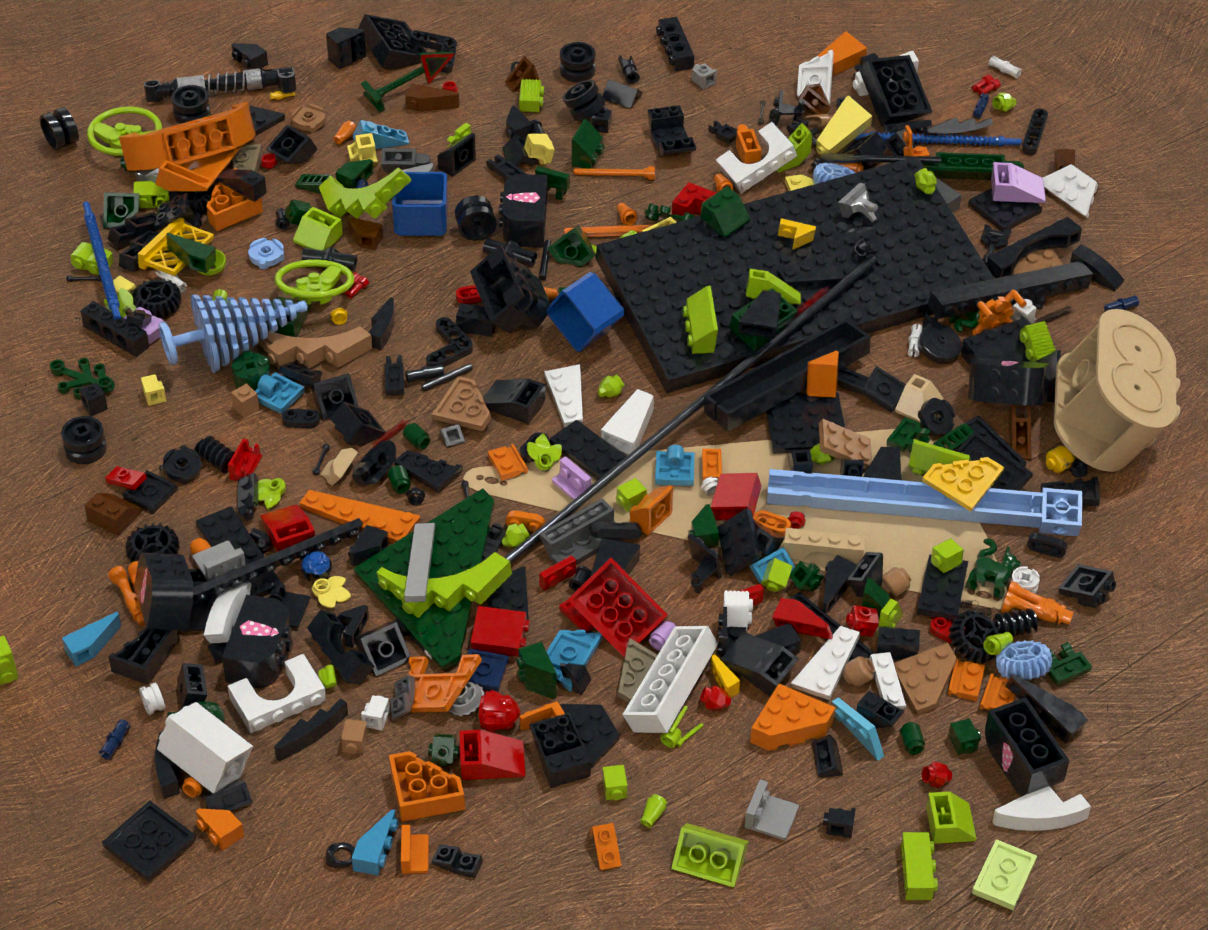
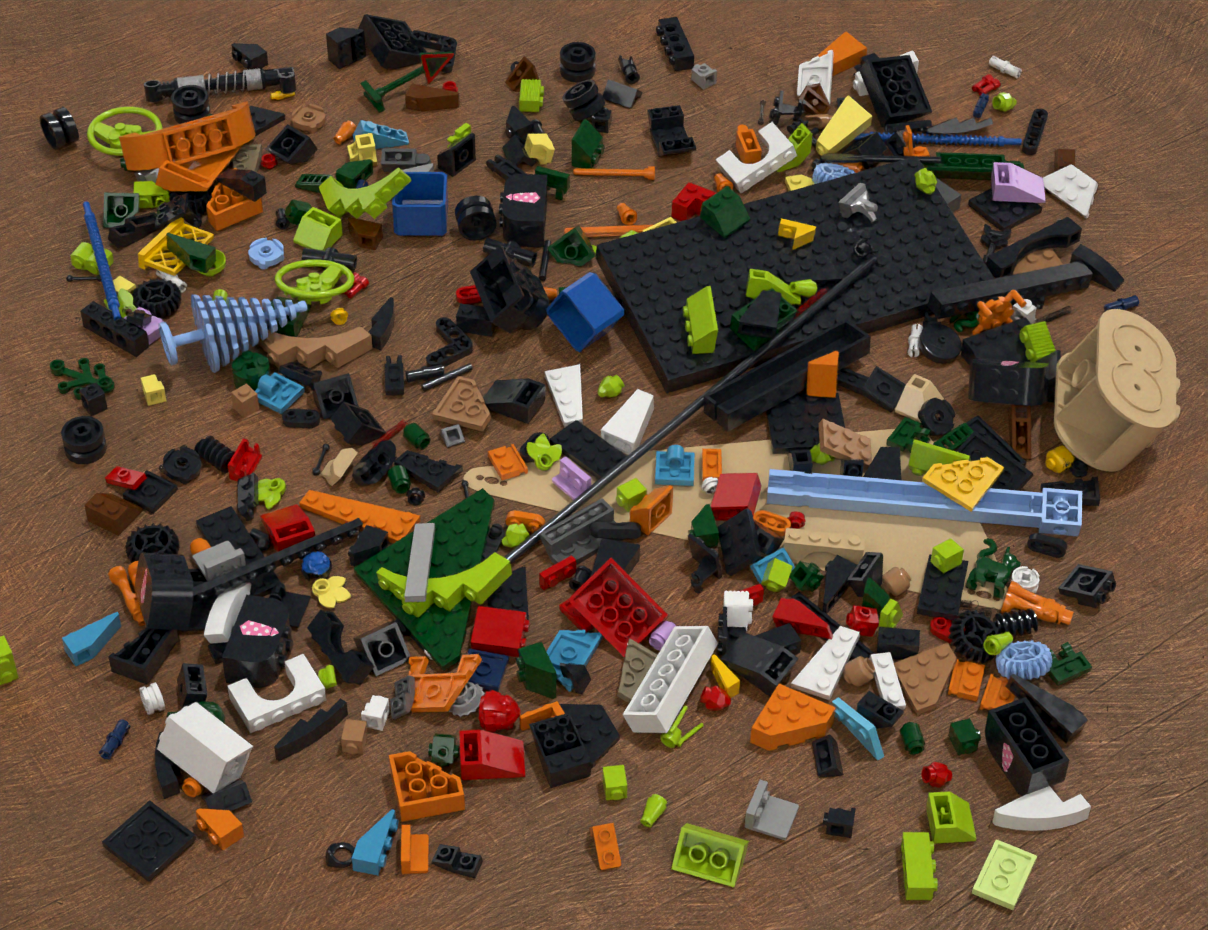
black slope [119,230,159,272] -> none
black slope [338,605,369,648] -> none
dark green plant [644,203,695,222] -> none
black plate [708,121,738,144] -> none
none -> lime cone [789,279,817,297]

